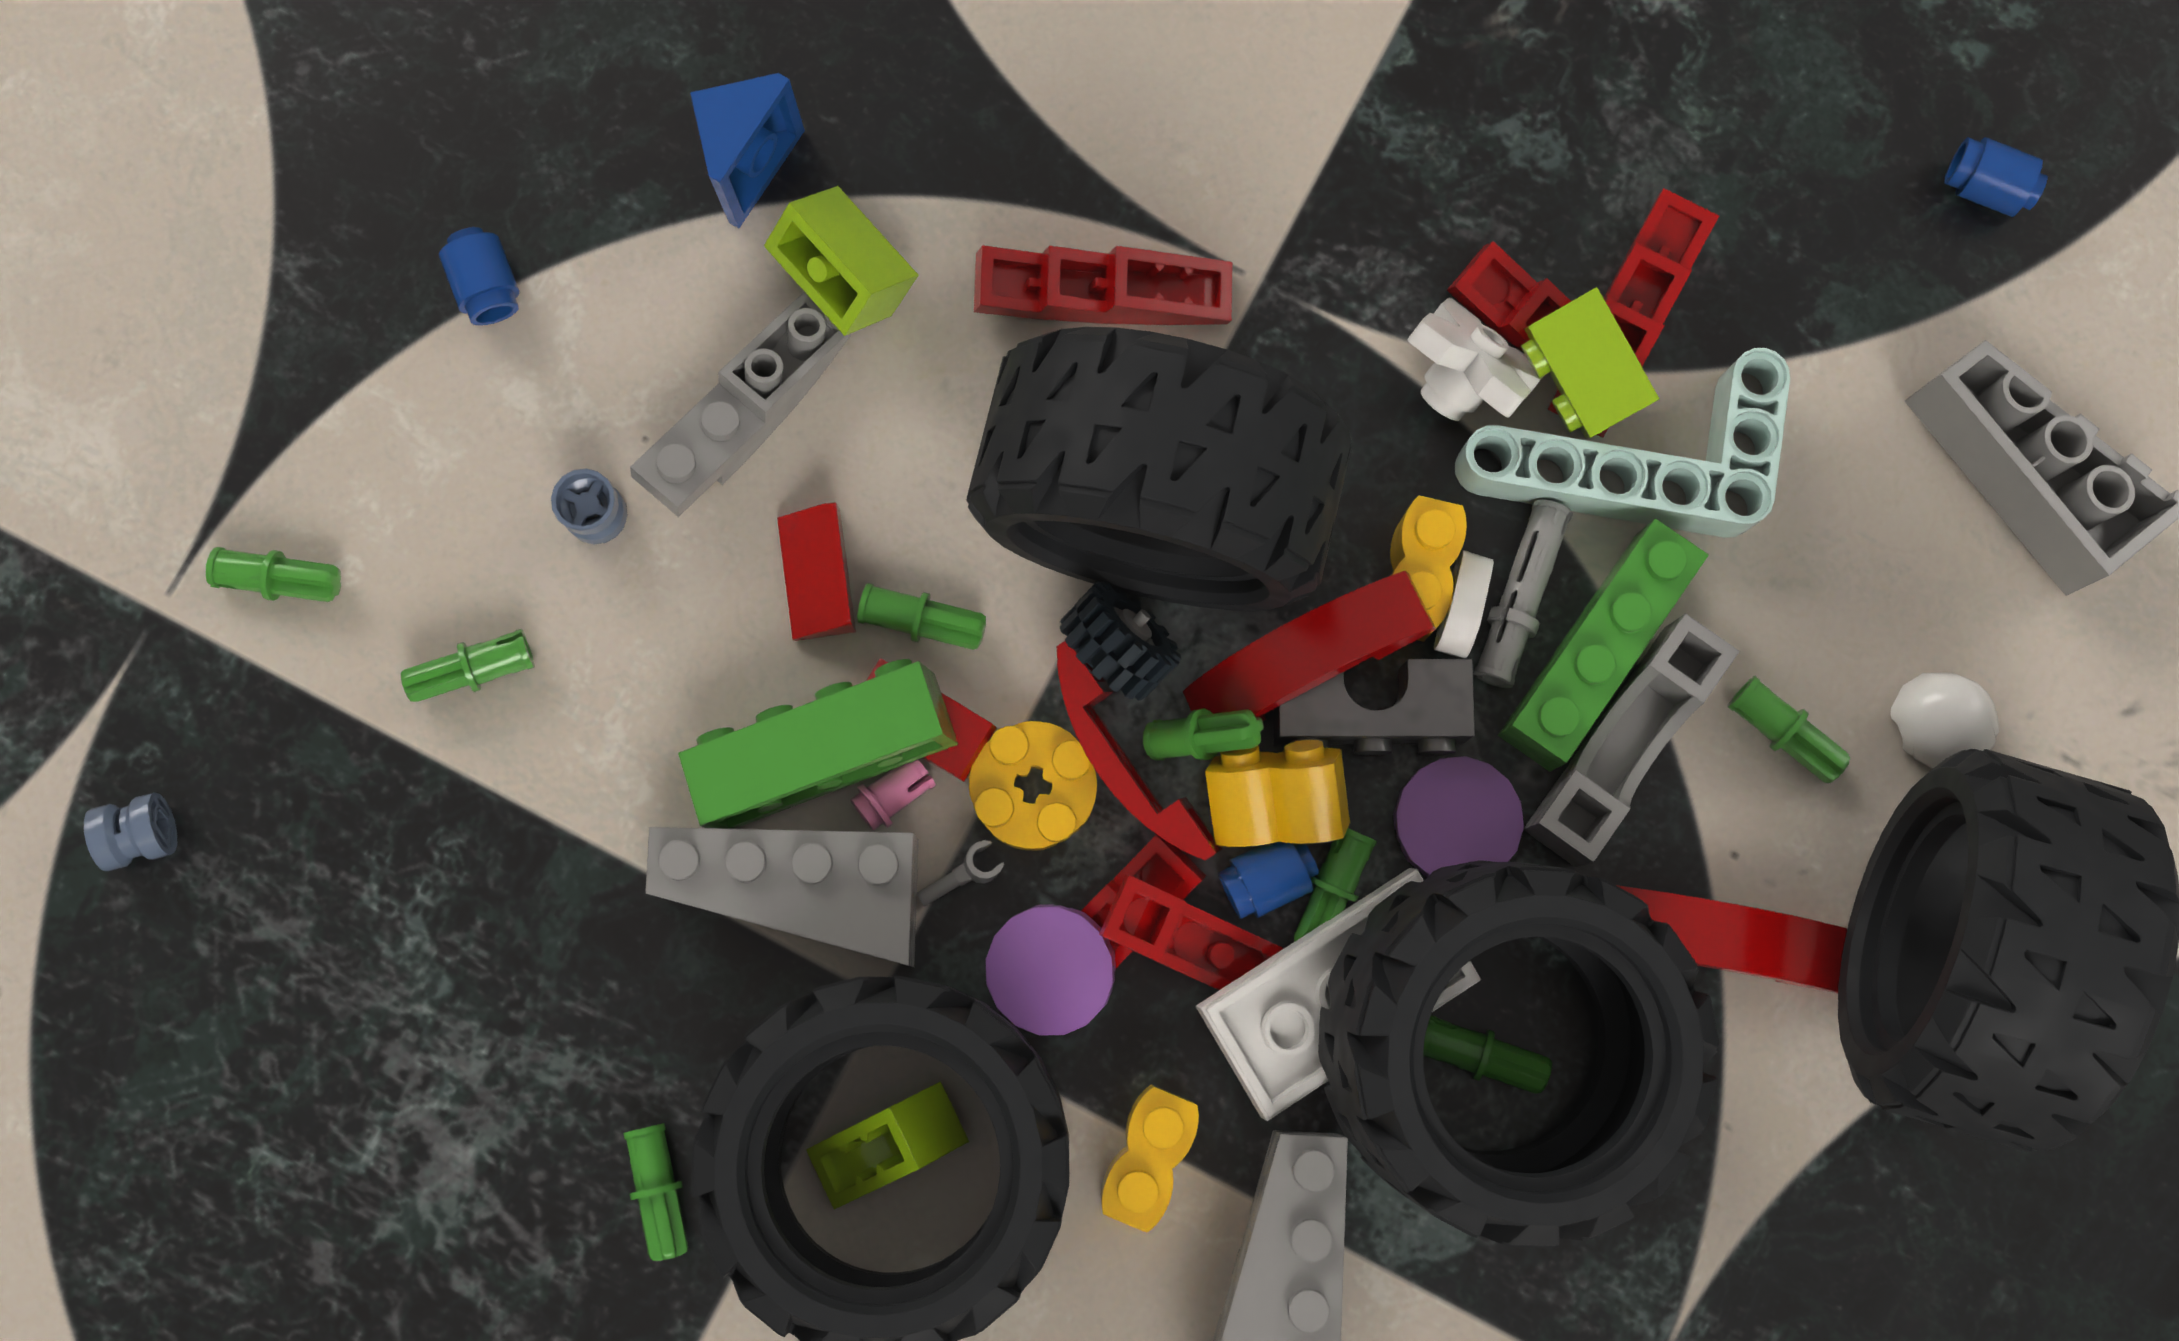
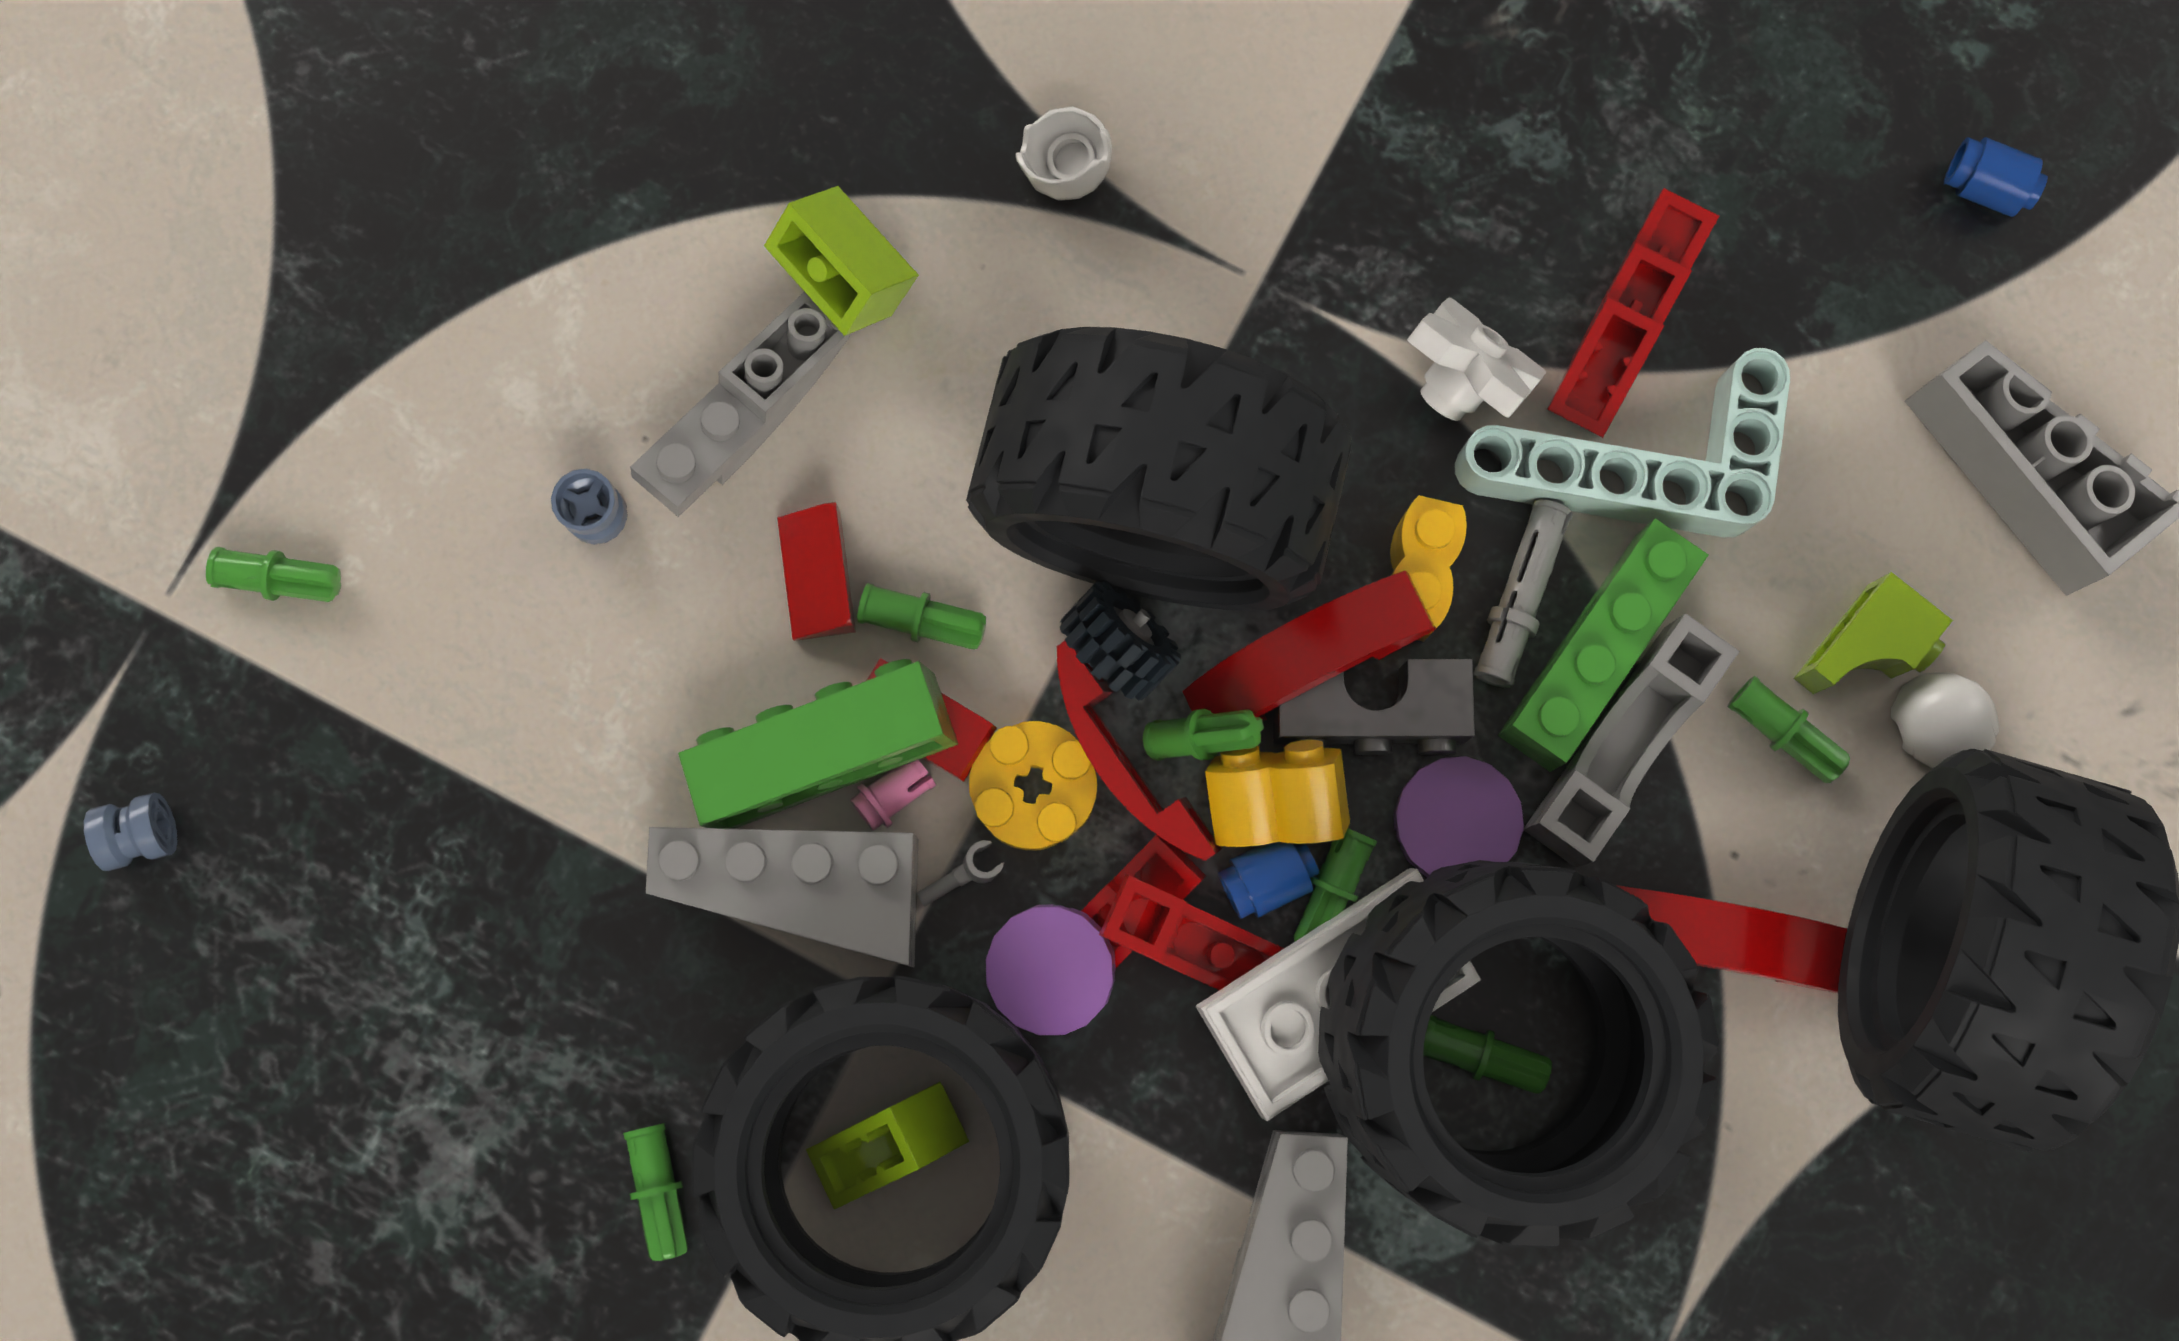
bright green axle [401,629,535,702] -> none
blue brick [439,227,520,326] -> none
blue slope [690,73,805,229] -> none
red slope [974,245,1233,325] -> none
yellow brick [1101,1085,1199,1233] -> none
white beam [1434,550,1494,659] -> none
red slope [1447,241,1571,351] -> none
lime brick [1521,287,1660,438] -> none
none -> white hair [1015,106,1112,201]
none -> lime arch [1793,572,1953,694]

